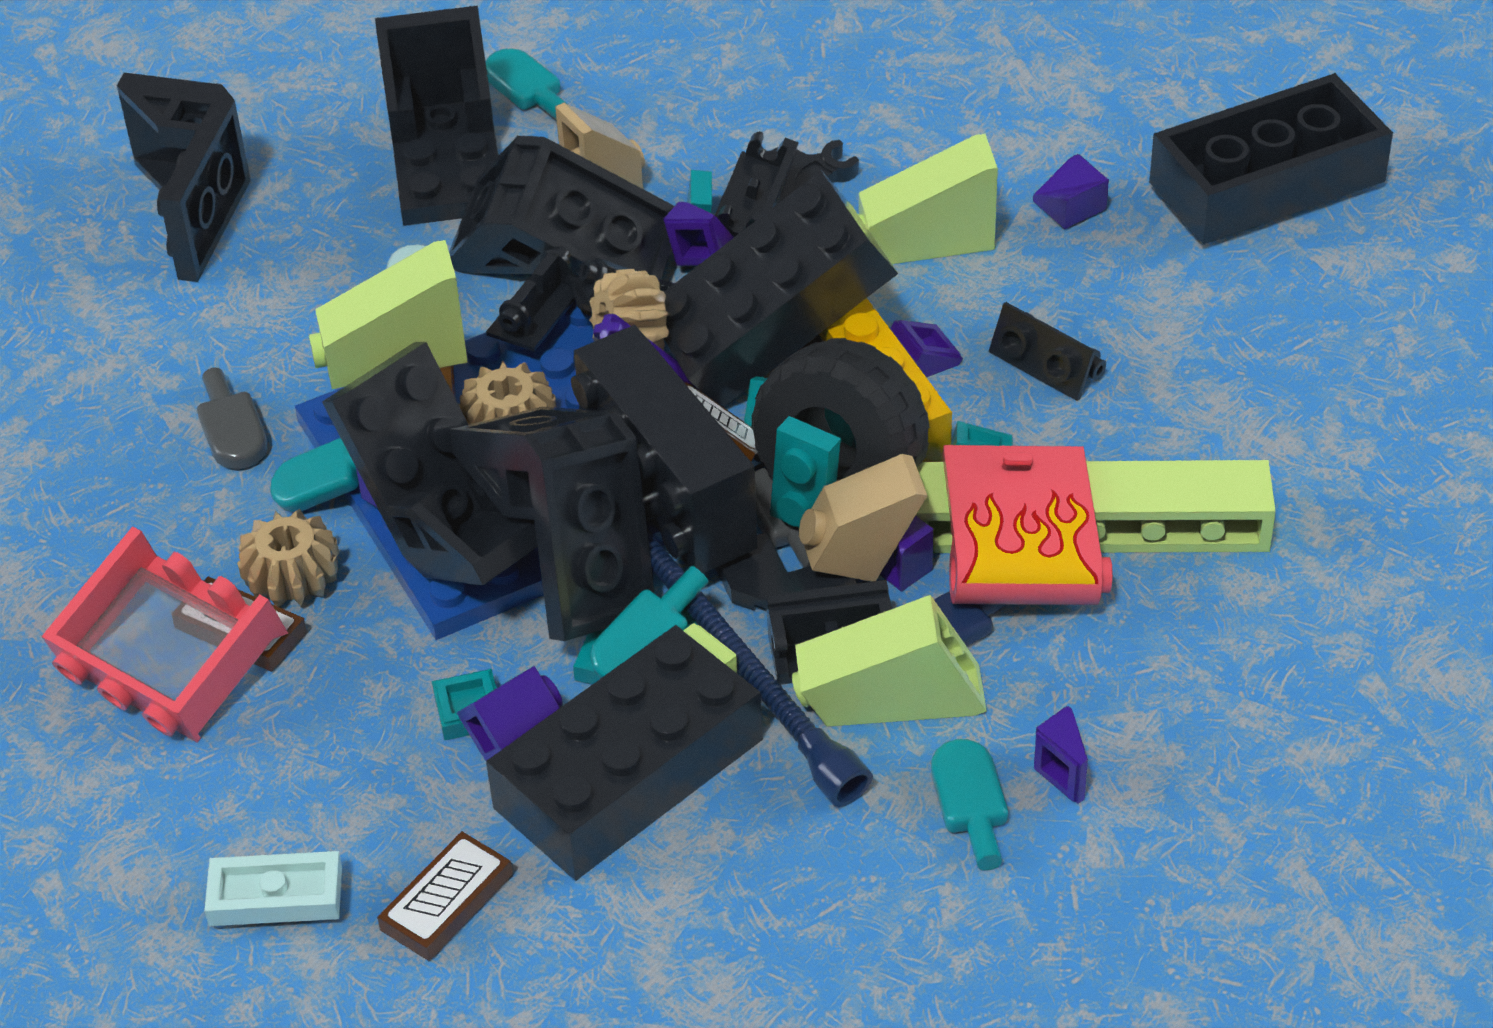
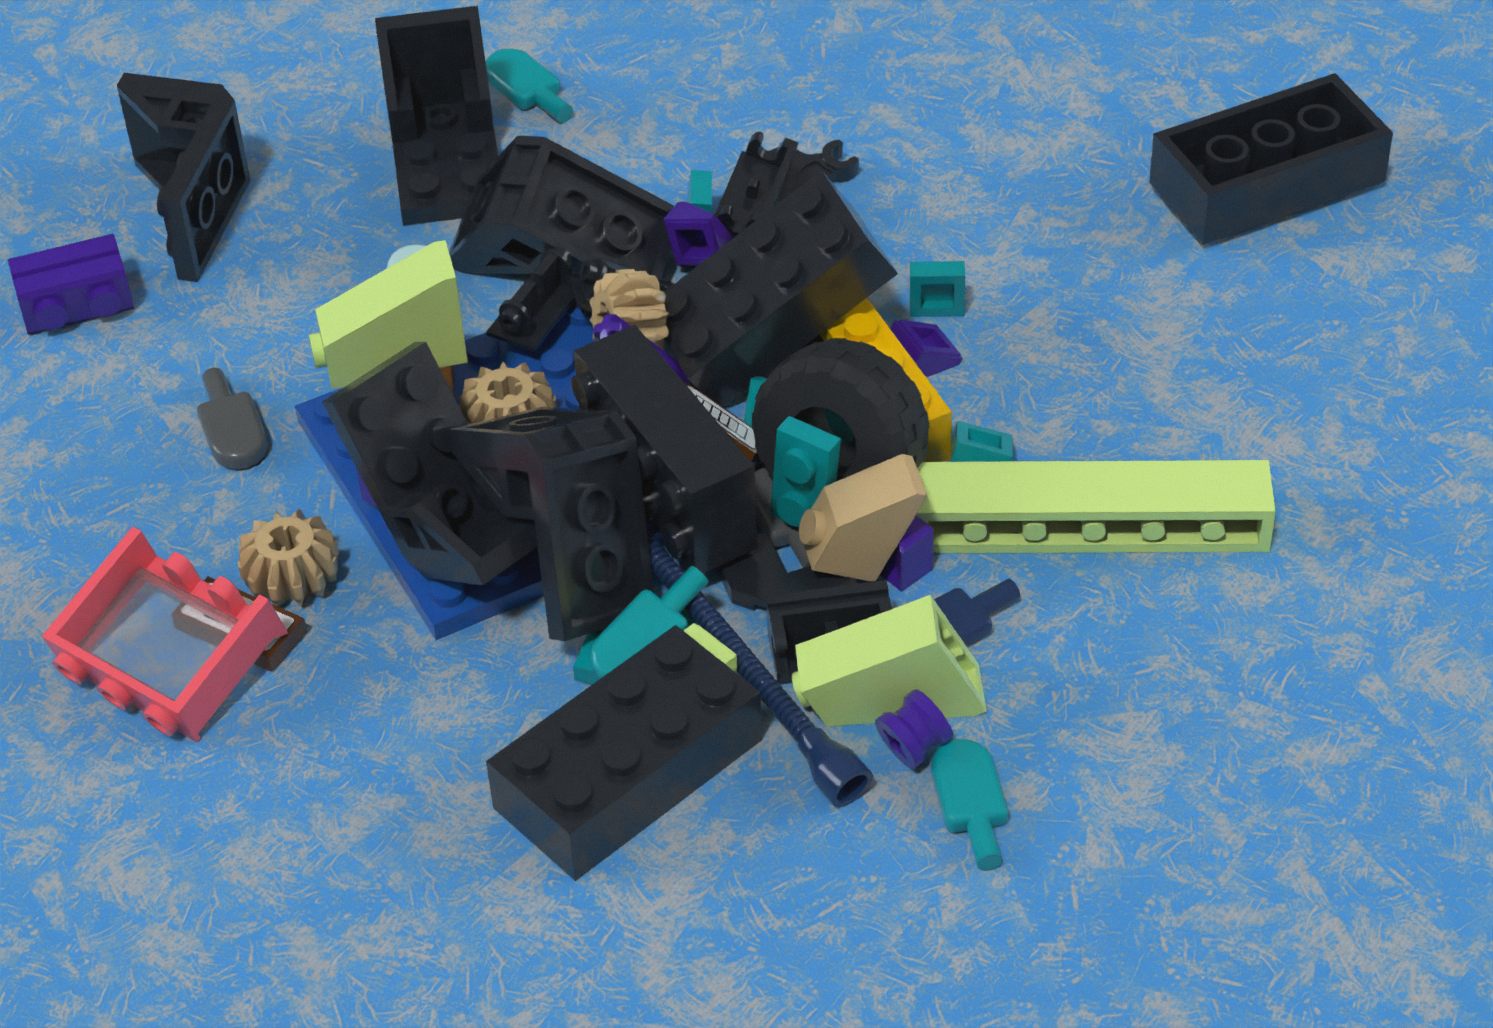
light aqua plate [204,851,342,926] -> none
teal piece [270,438,359,512] -> none
tile [377,831,513,961] -> none
teal tile [432,669,496,741] -> none
dark purple brick [456,666,563,761] -> none
tan slope [555,103,645,189] -> none
yellowish green slope [859,134,998,264] -> none
coral door [942,445,1112,605] -> none
black hinge [988,302,1106,401] -> none
dark purple slope [1033,154,1109,229] -> none
dark purple slope [1034,706,1088,804] -> none
none -> dark purple brick [7,233,134,335]
none -> dark purple wheel [875,689,954,769]
none -> teal tile [909,261,965,317]

